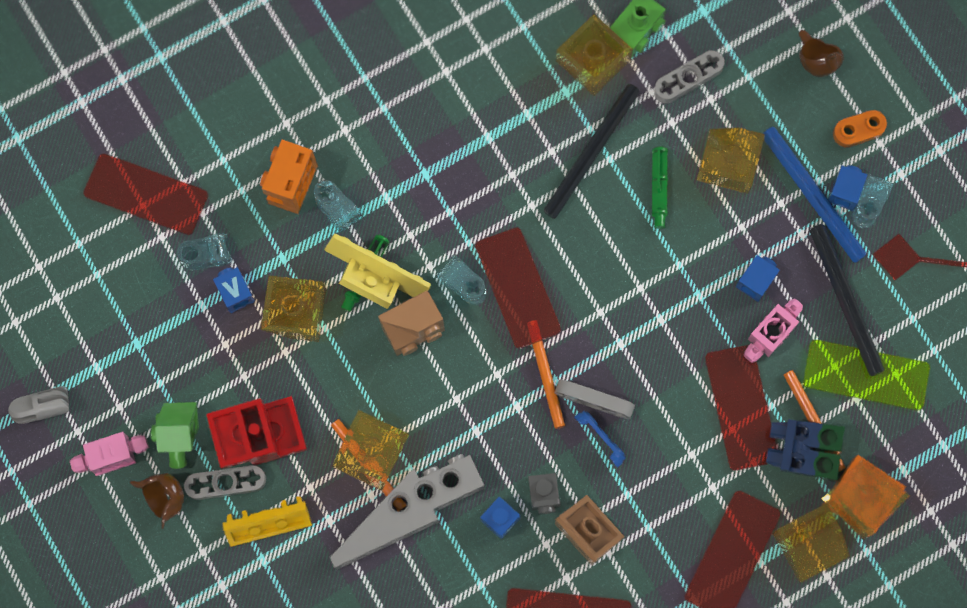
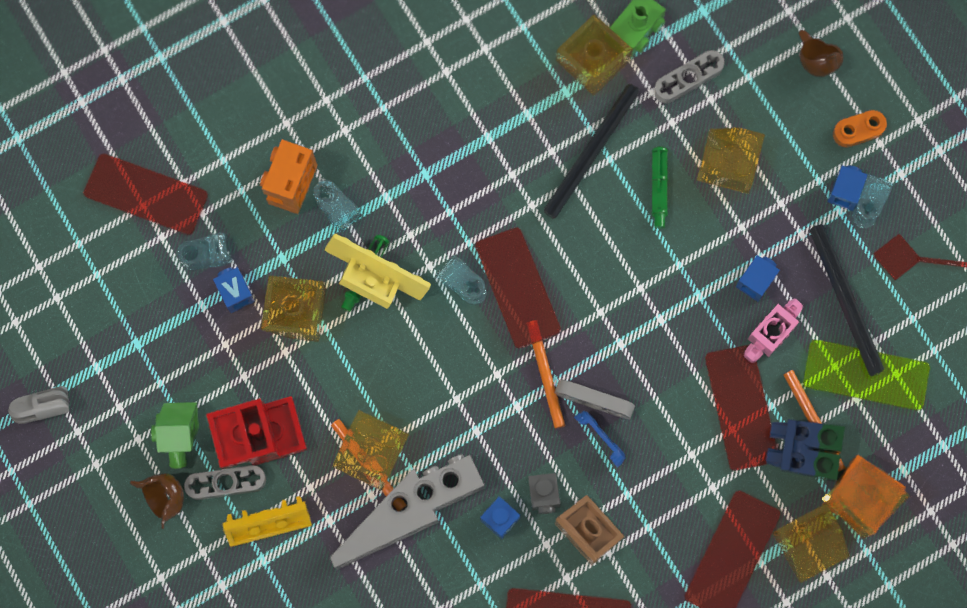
bright pink piece [70,432,149,476] -> none
medium nougat slope [378,290,445,356] -> none
blue axle [762,127,866,263] -> none

